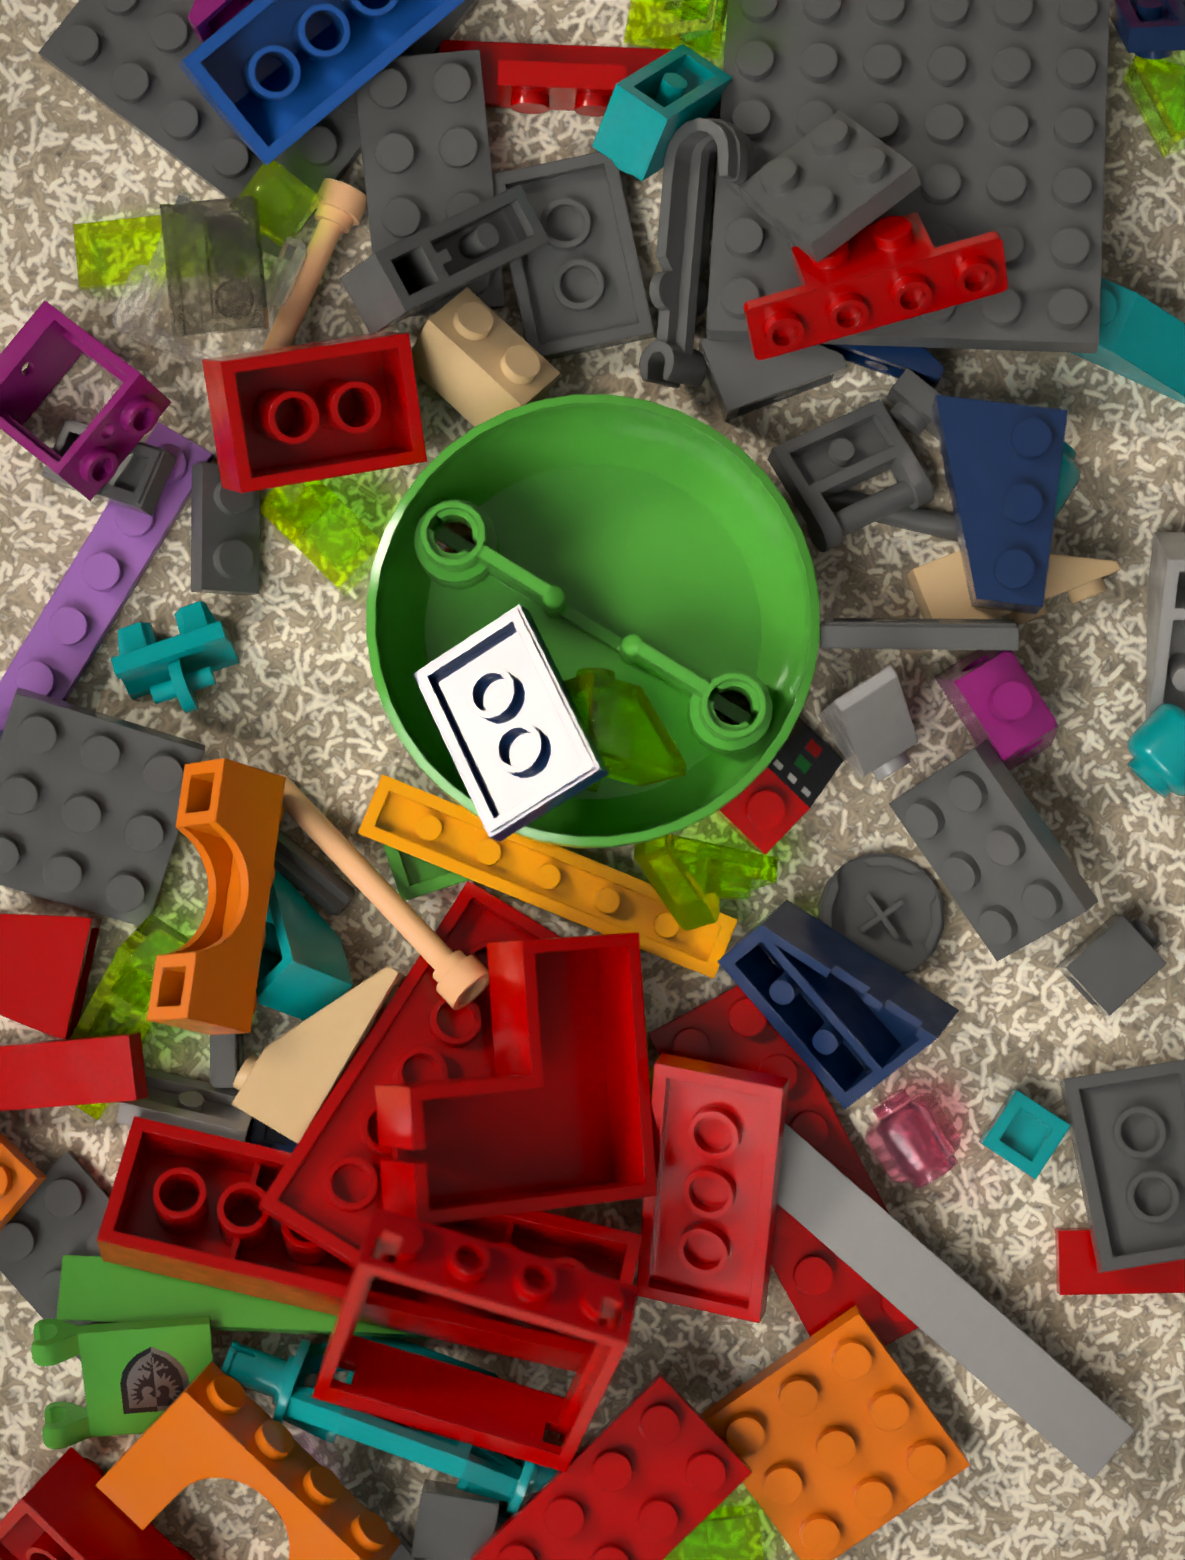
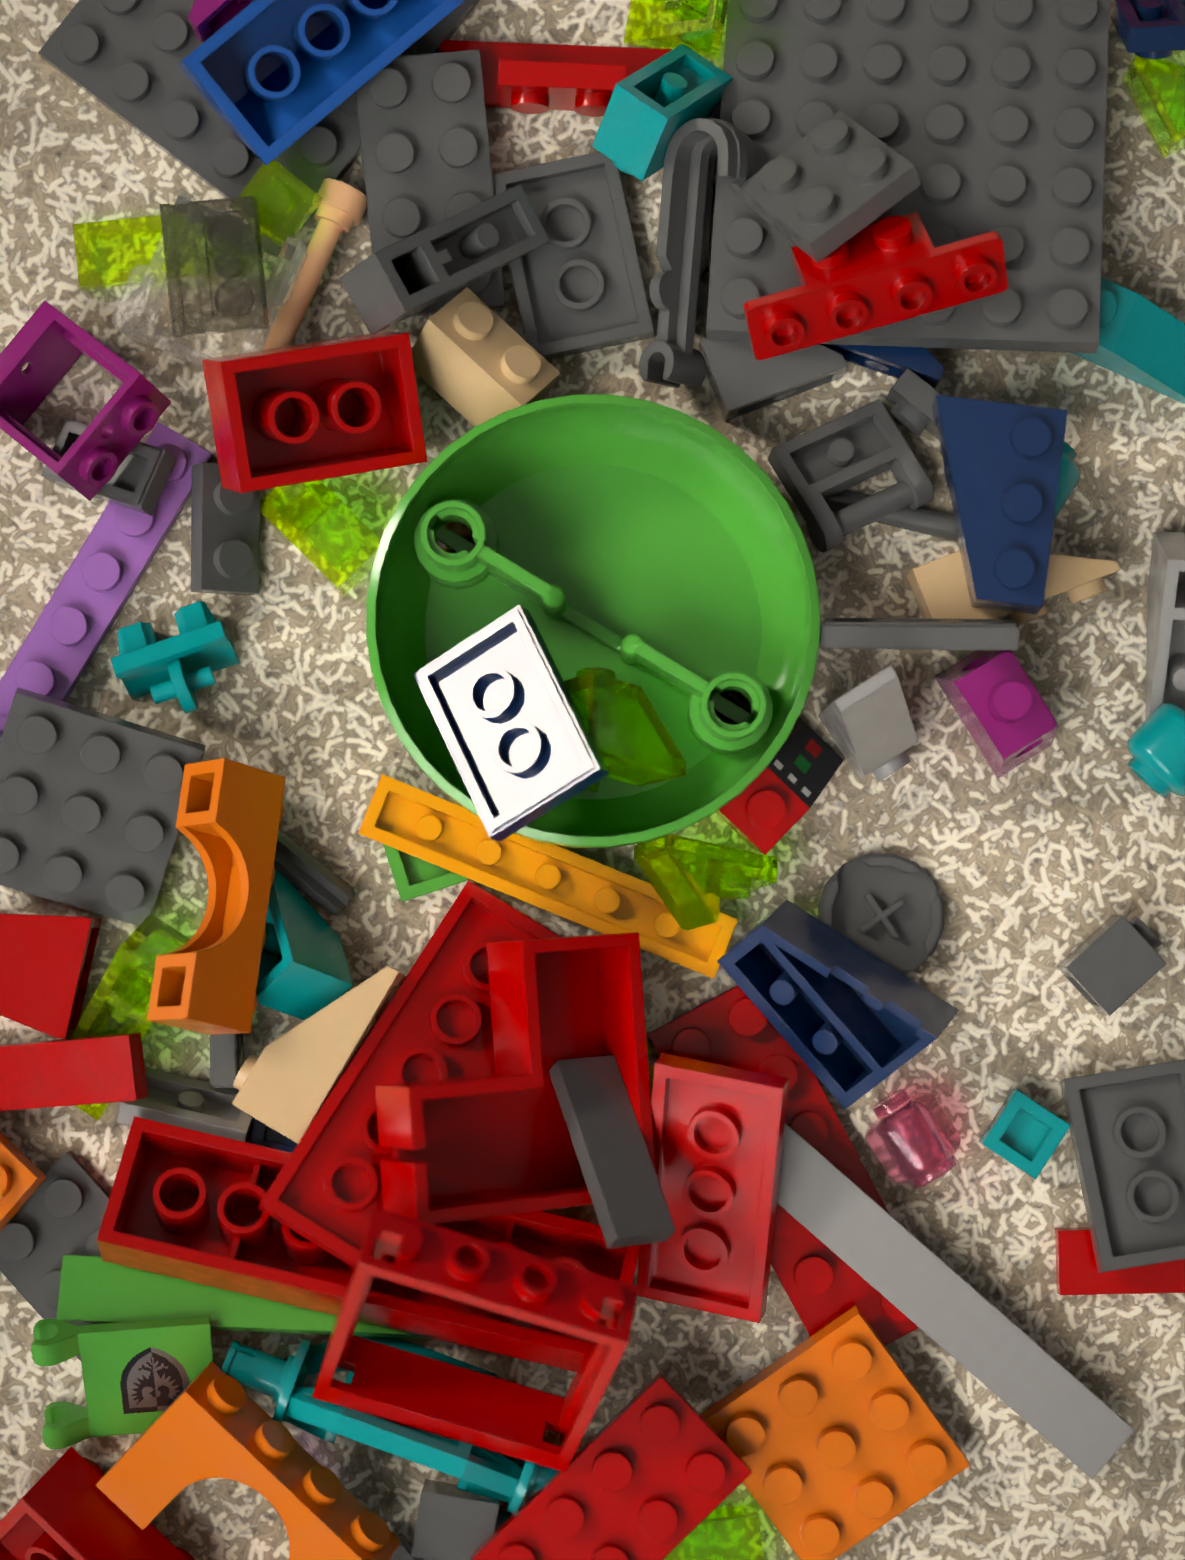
light nougat piece [277,774,489,1010] -> none
dark grey plate [889,740,1098,961] -> none
none -> dark grey tile [549,1055,676,1249]

